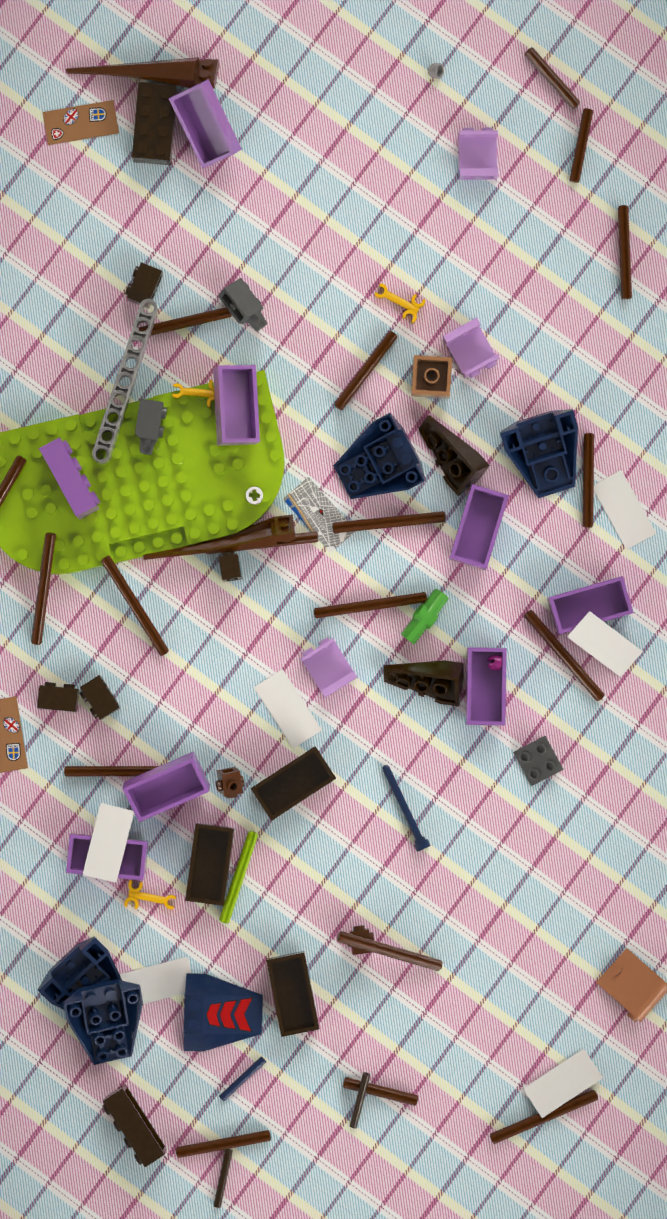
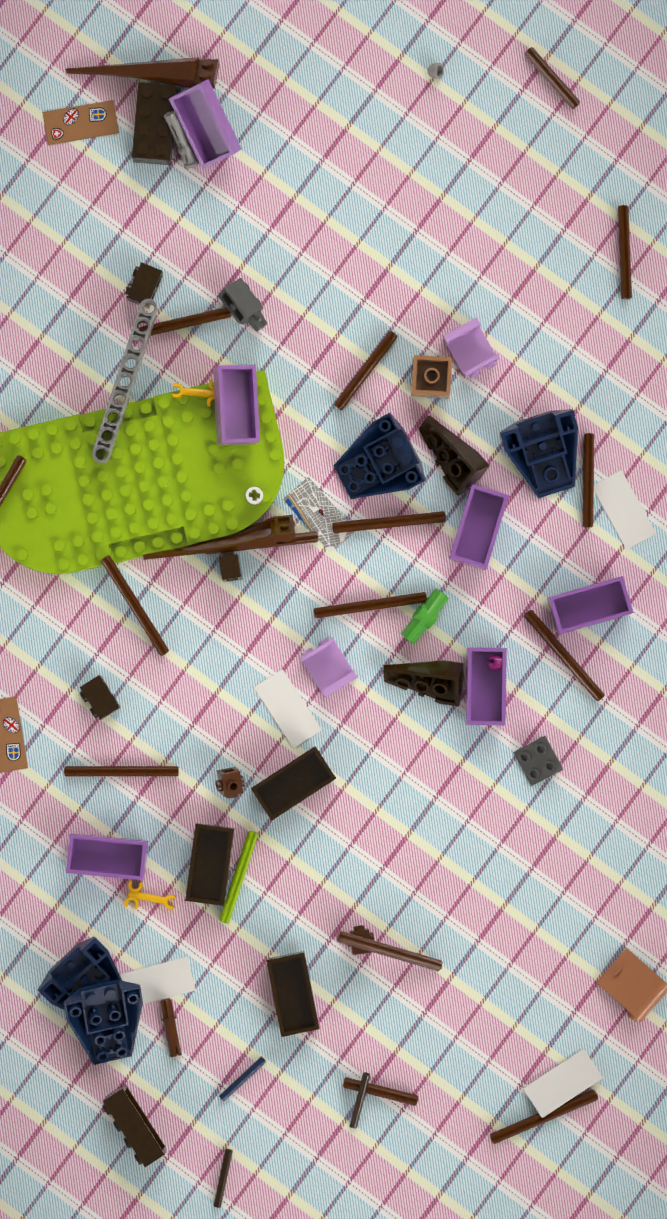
reddish brown axle [31,532,56,645] -> none
dark brown brick [37,682,80,712] -> none
medium lavender piece [39,437,101,520] -> none
white sticker [83,803,134,883] -> none
medium lavender piece [123,751,210,822] -> none
dark grey hinge [135,399,167,455] -> none
reddish brown axle [176,1130,271,1158] -> none
dark blue wedge [183,973,263,1052] -> none
yellow bar [374,283,426,324] -> none
dark blue piece [382,765,431,852] -> none
lavender panel [459,127,498,180] -> none
white sticker [567,611,643,677] -> none
reddish brown axle [569,108,593,183] -> none
none -> reddish brown axle [160,998,182,1057]
none -> light grey pin [164,111,199,169]

